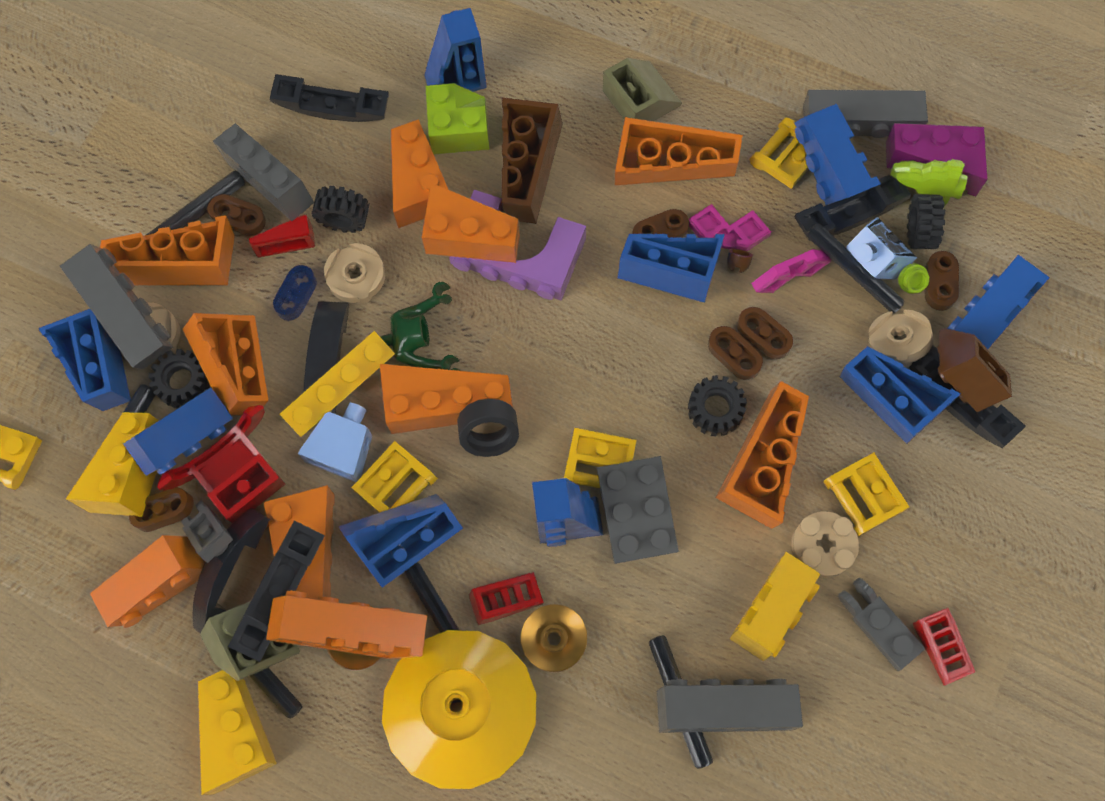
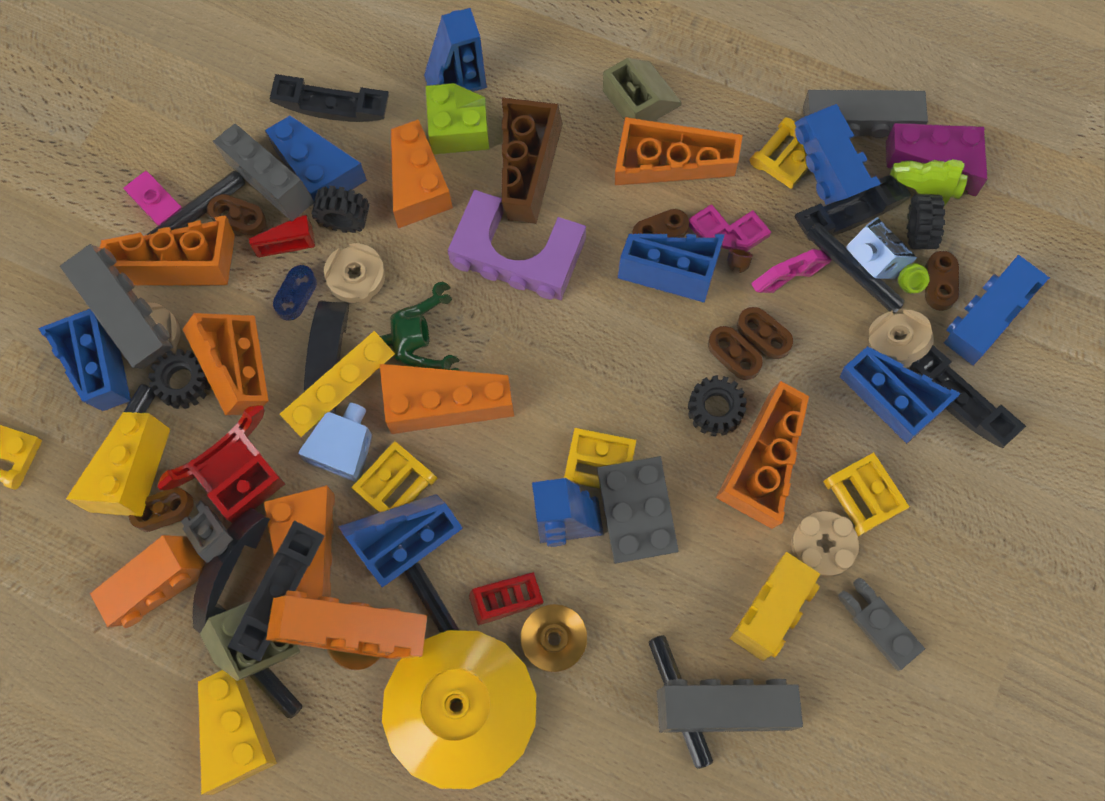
blue brick [123,387,233,476] -> none
orange wedge [421,183,520,263] -> none
black tyre [457,399,519,457] -> none
red slope [912,608,975,686] -> none
reddish brown slope [937,328,1012,412] -> none
none -> dark pink plate [123,170,182,226]
none -> blue wedge [265,116,367,205]

